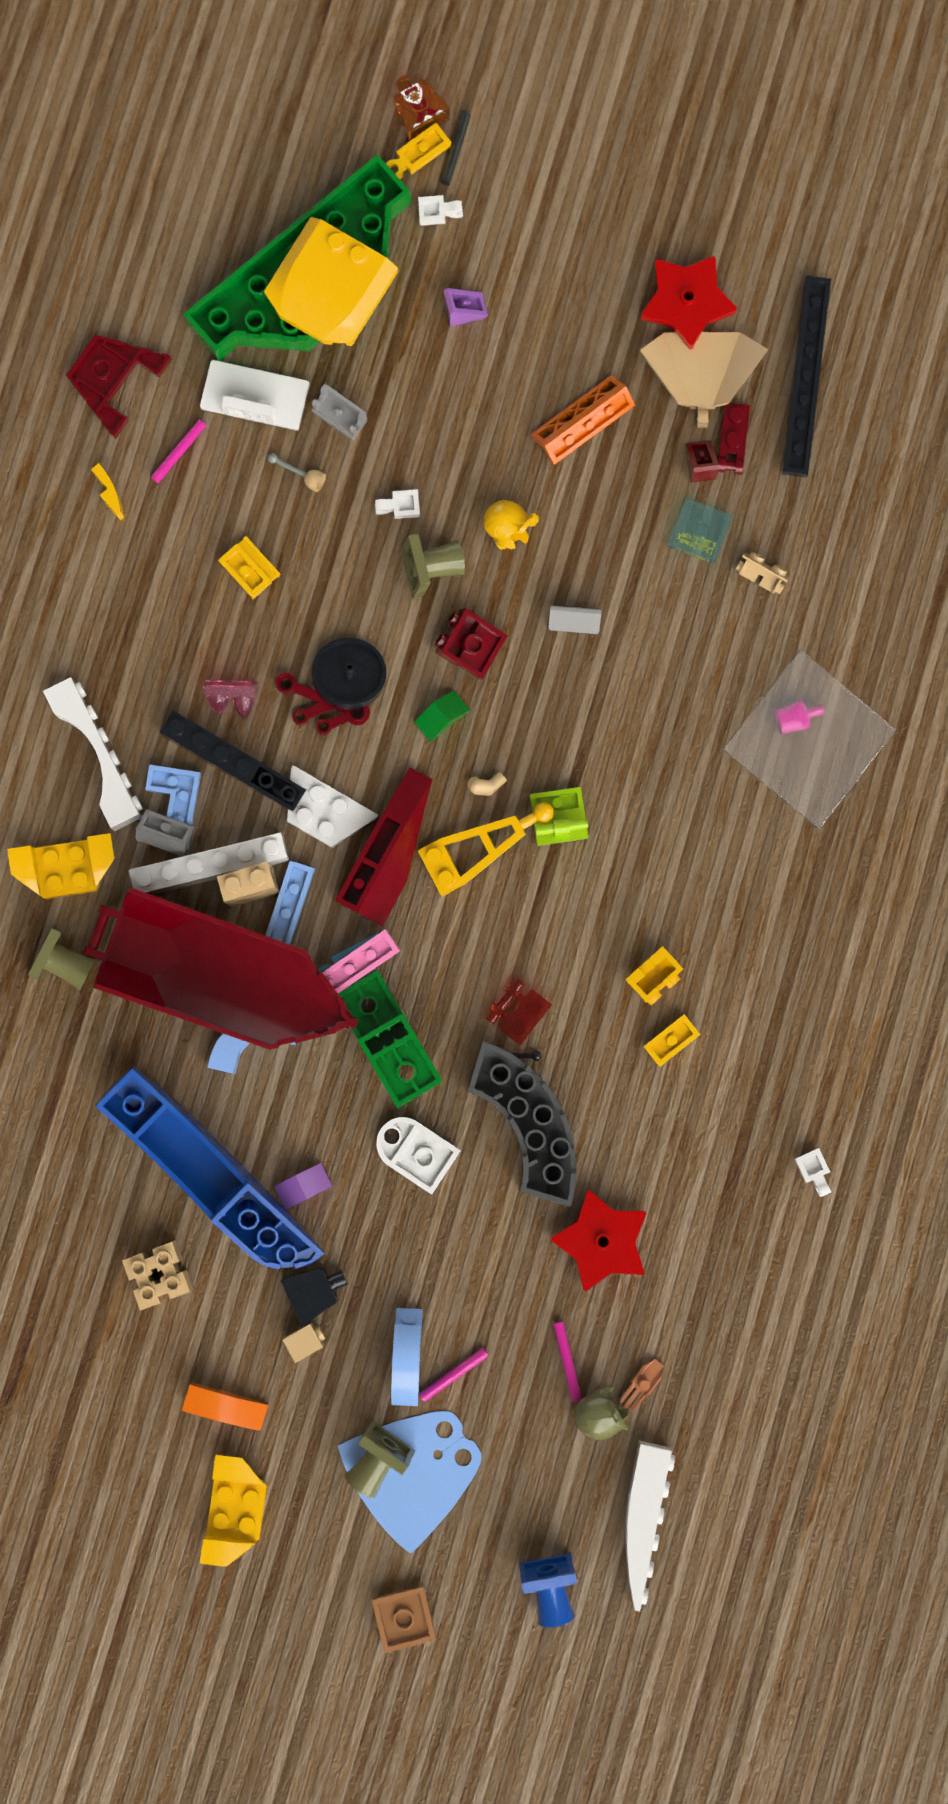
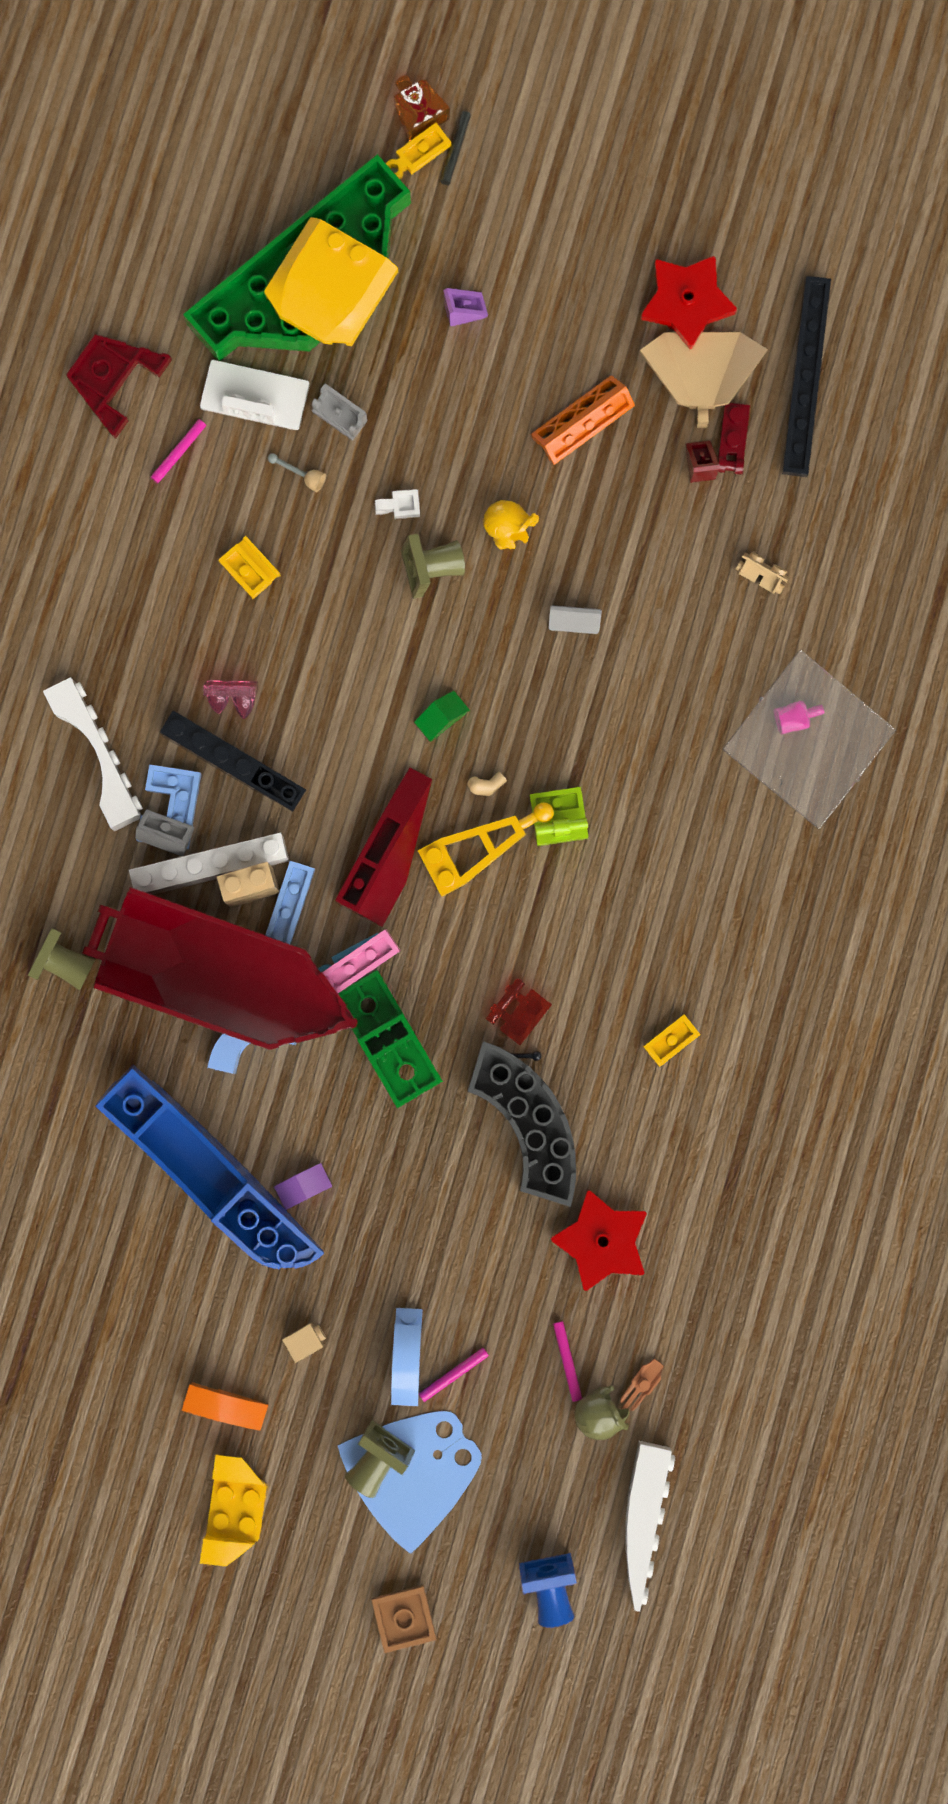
yellow piece [7,833,115,899] -> none
yellow slope [91,463,124,520] -> none
tan brick [122,1240,194,1311] -> none
dark red plant [275,672,370,736] -> none
black torso [281,1267,348,1326] -> none
white wing [287,765,378,848] -> none
black piece [312,638,387,710] -> none
white plate [376,1117,461,1194] -> none
white plate [418,195,463,225] -> none
dark red plate [435,608,508,679] -> none
yellow cylinder [625,946,683,1005] -> none
clear light blue tile [667,498,733,565] -> none
white plate [794,1148,831,1197] -> none

